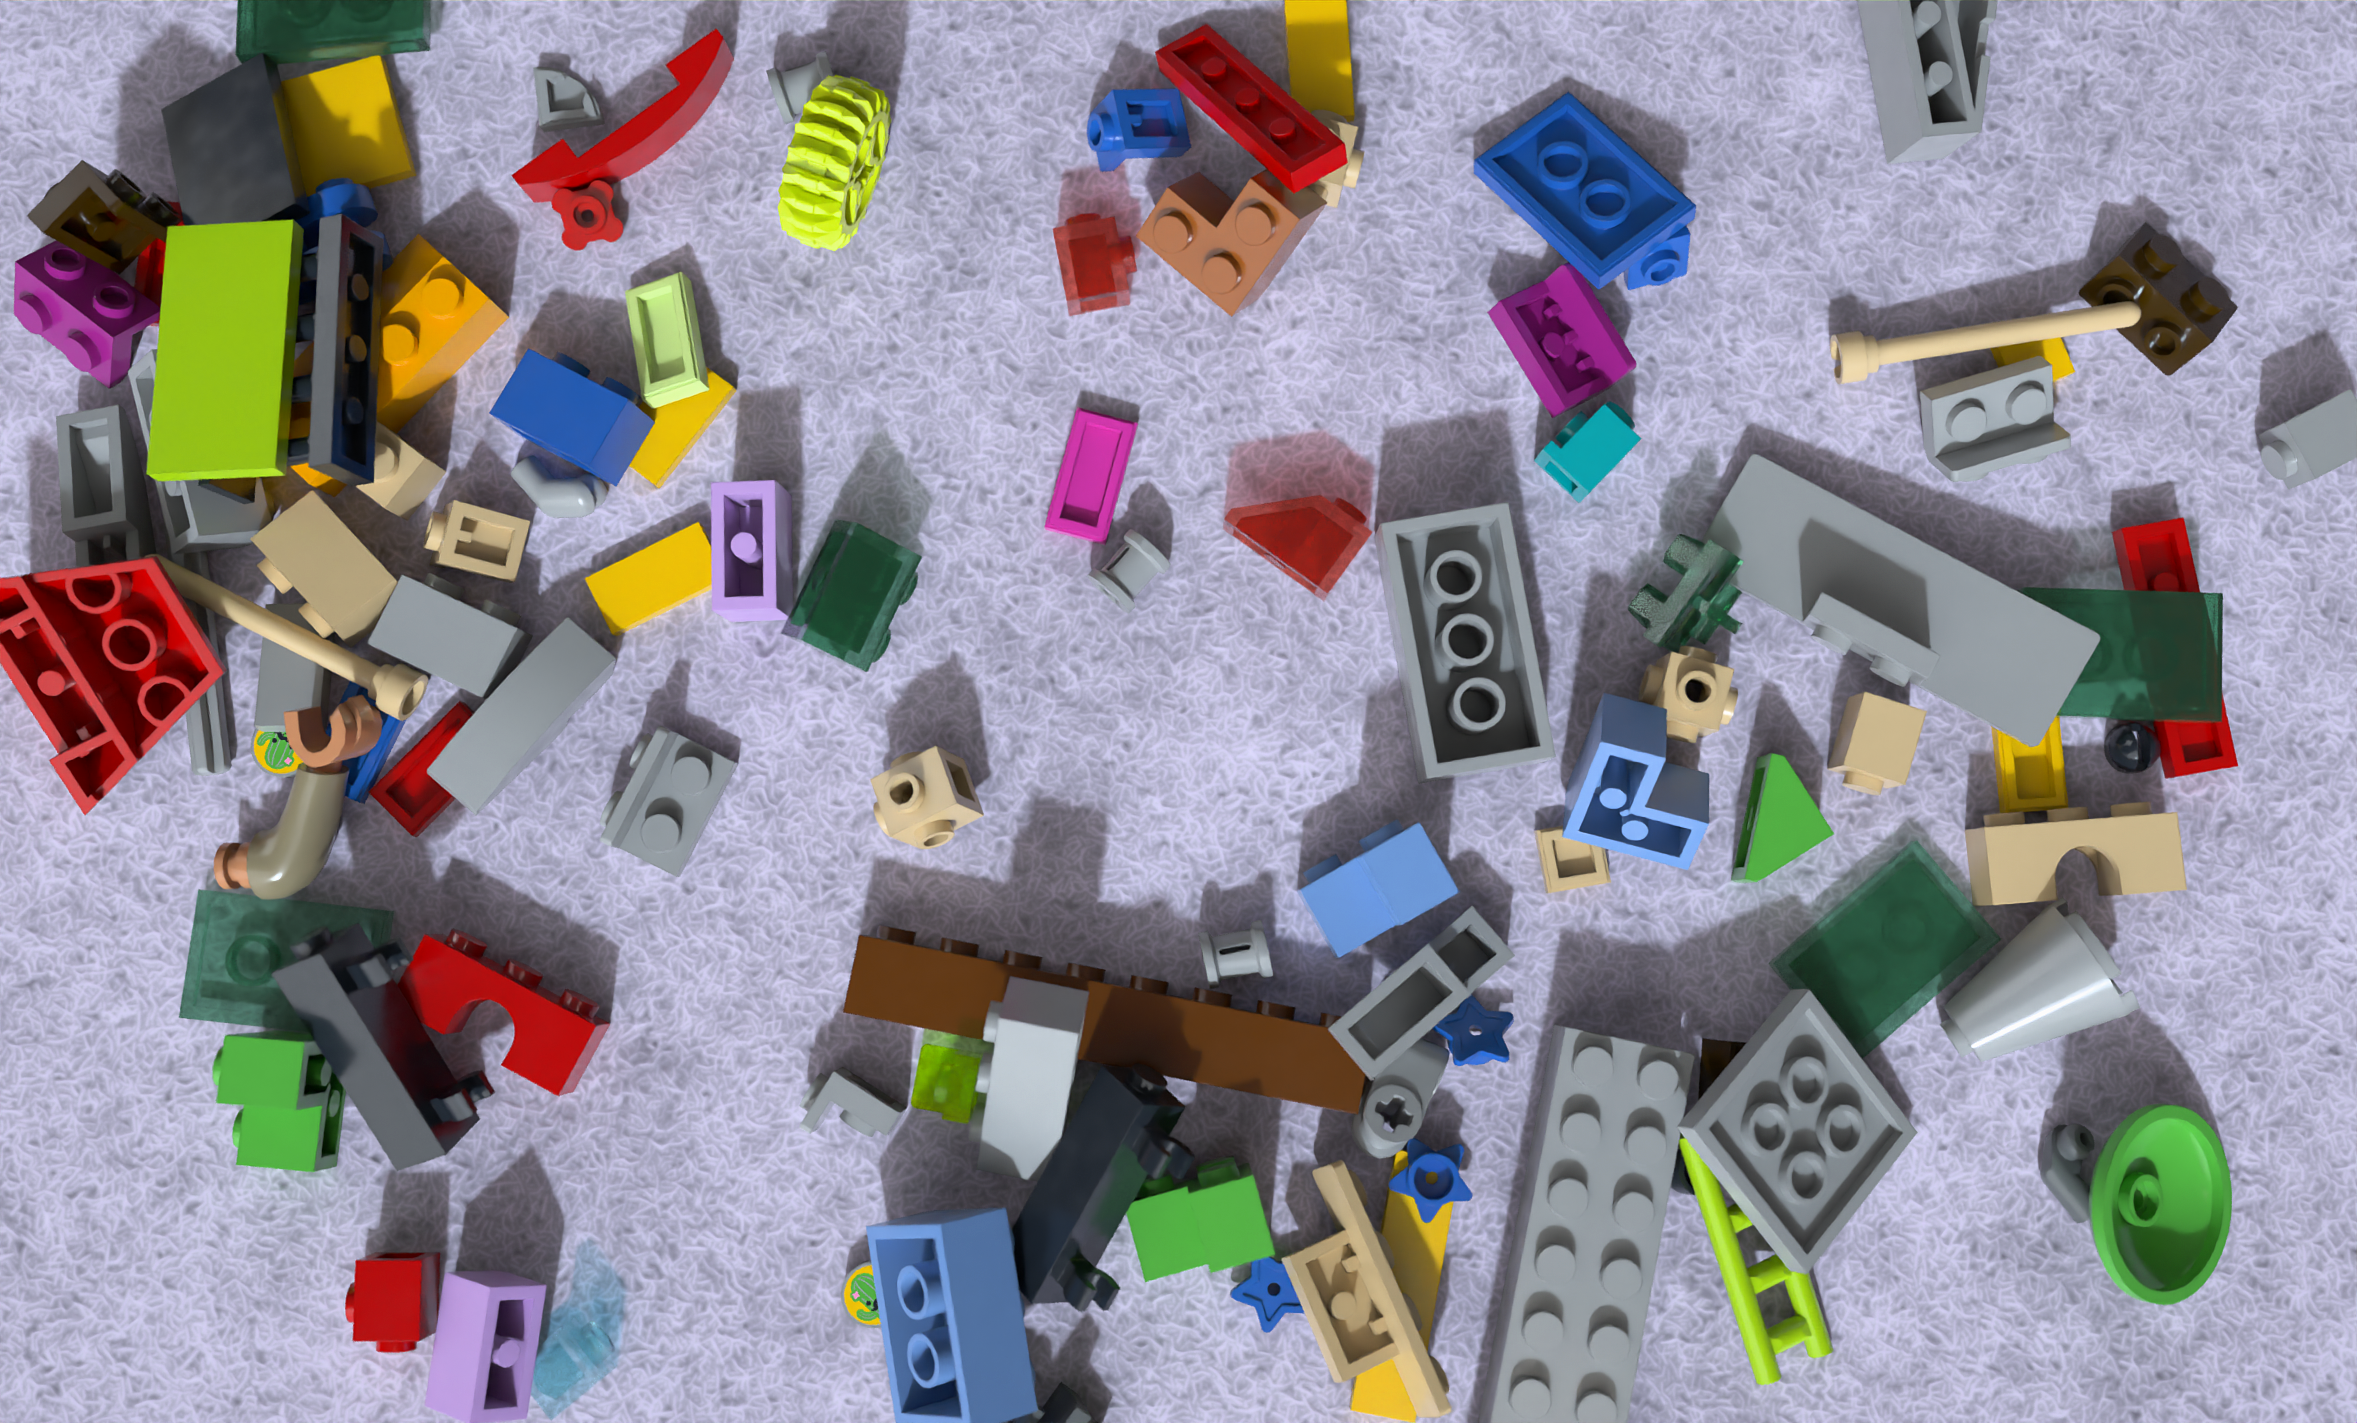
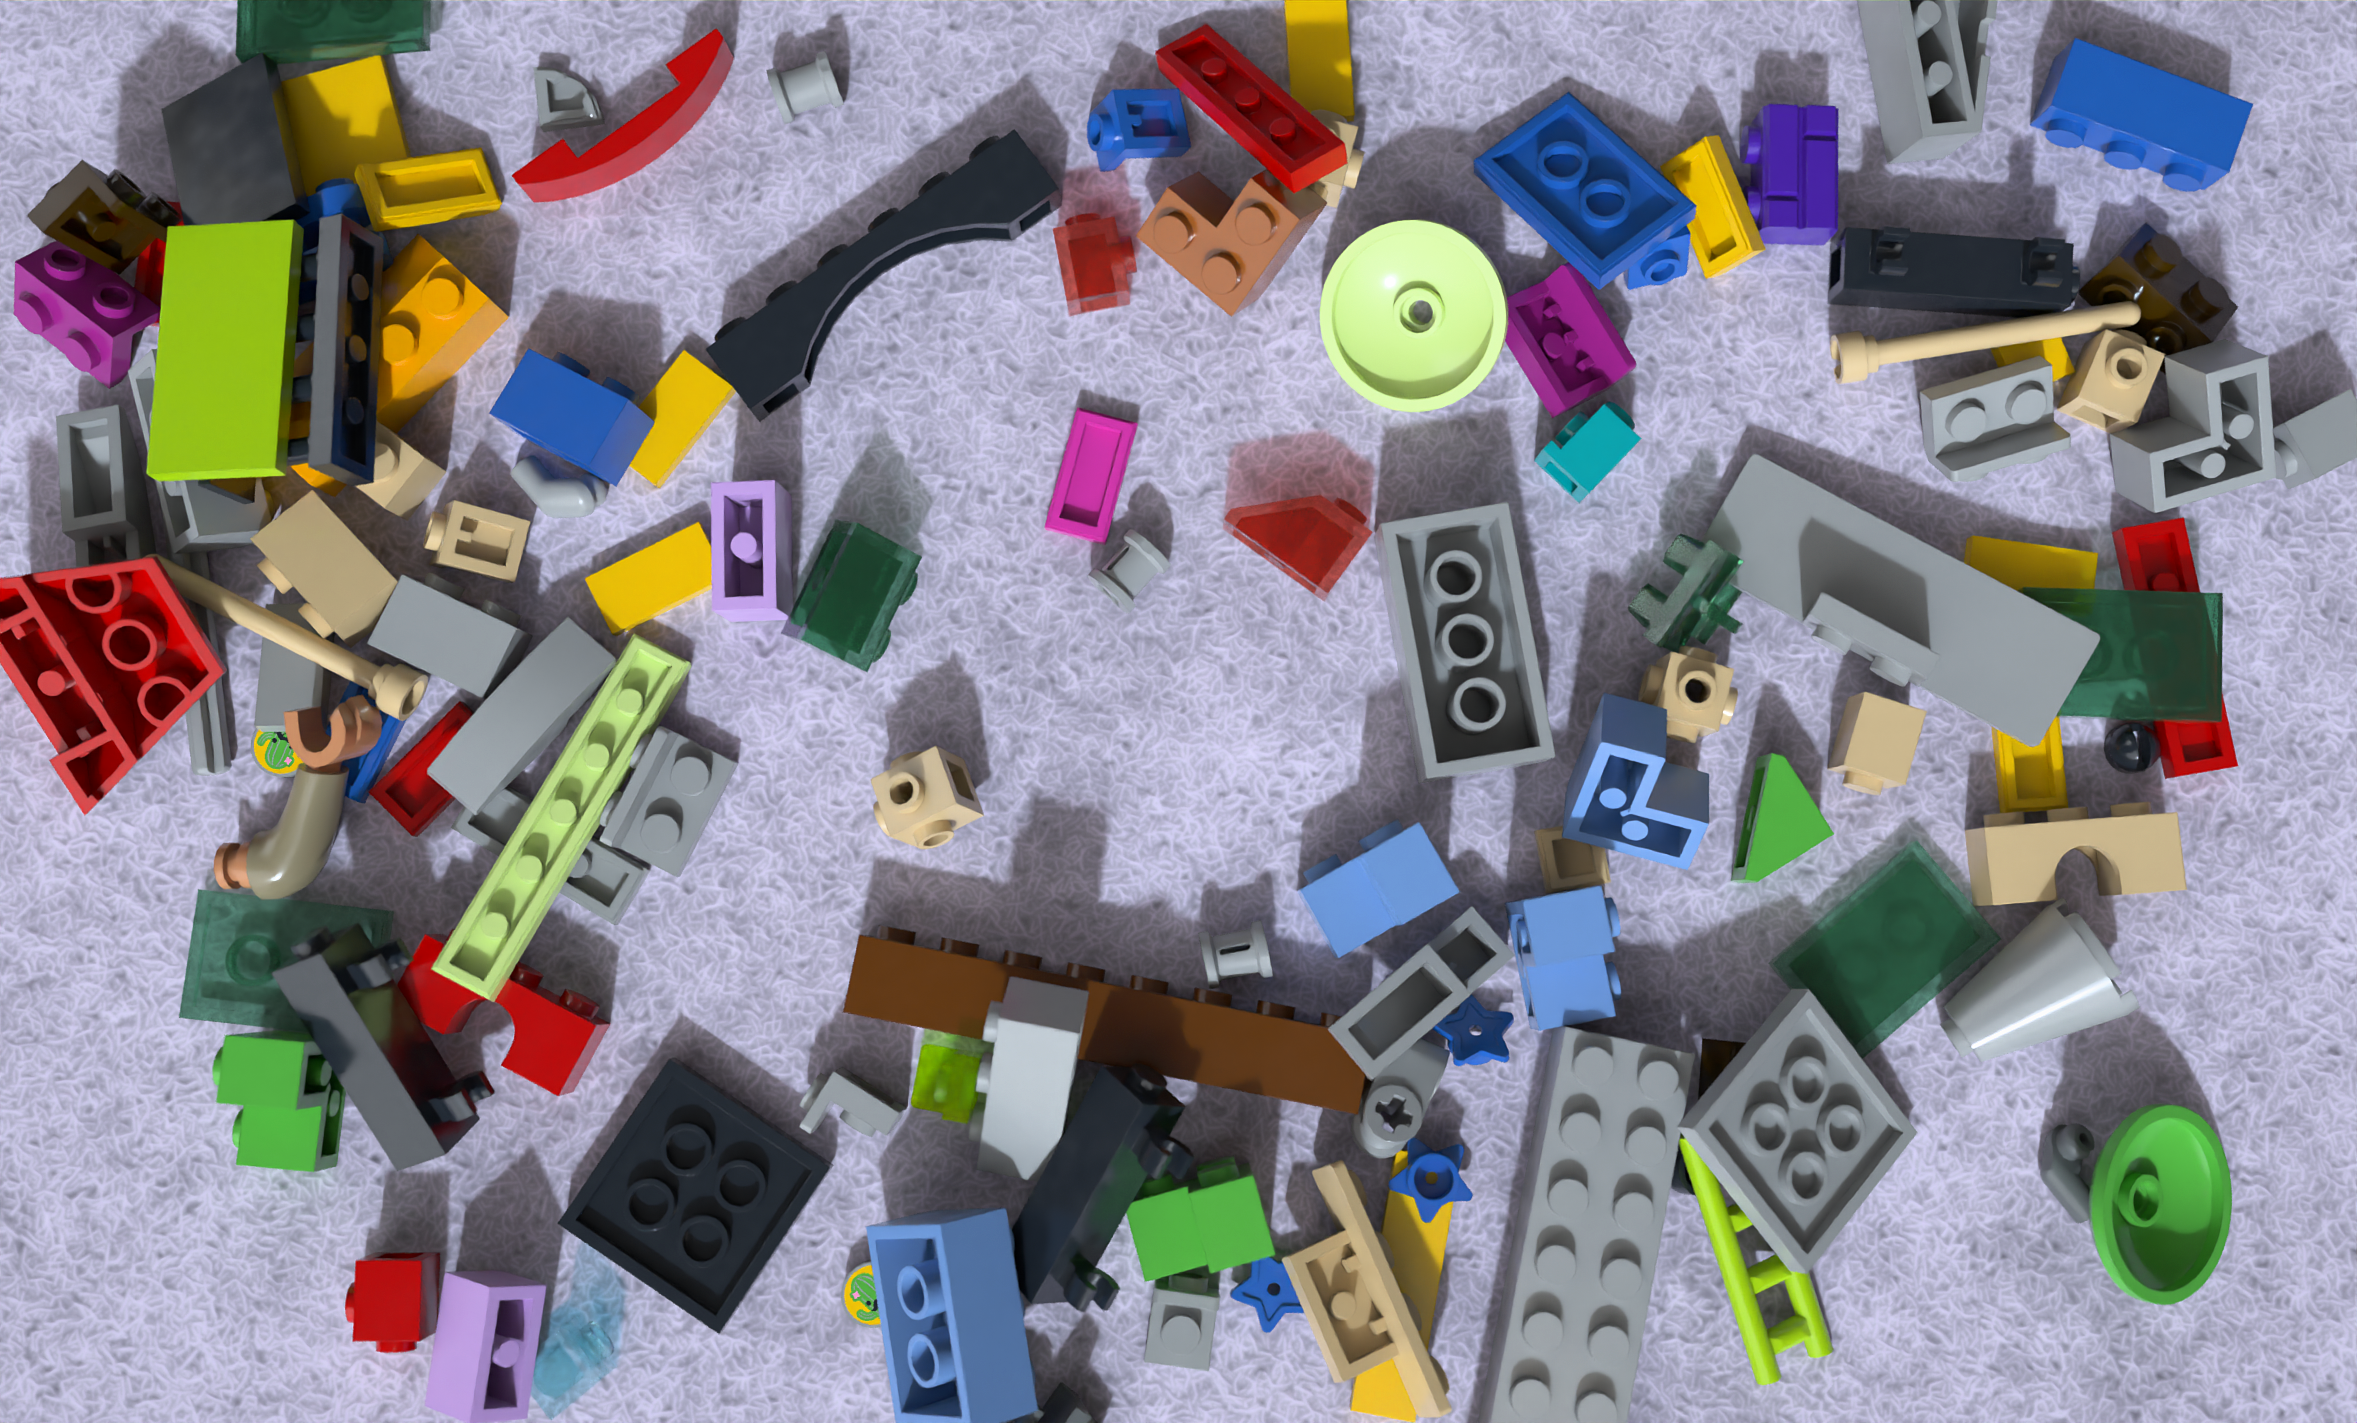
red plate [552,180,624,251] -> none
yellowish green tile [625,271,710,409] -> none
neon yellow gear [777,75,892,251] -> none
none -> yellow tile [354,147,502,232]
none -> yellowish green tile [431,633,692,1002]
none -> light grey tile [451,785,651,925]
none -> black plate [557,1057,834,1334]
none -> black arch [706,129,1062,422]
none -> light grey bracket [1144,1272,1220,1371]
none -> yellowish green dish [1320,219,1508,412]
none -> medium blue brick [1505,886,1621,1031]
none -> yellow tile [1660,135,1766,279]
none -> dark purple brick [1740,104,1839,246]
none -> black brick [1827,226,2080,318]
none -> yellow tile [1964,535,2098,617]
none -> blue brick [2030,38,2253,192]
none -> tan brick [2057,329,2165,434]
none -> light grey brick [2110,339,2276,513]

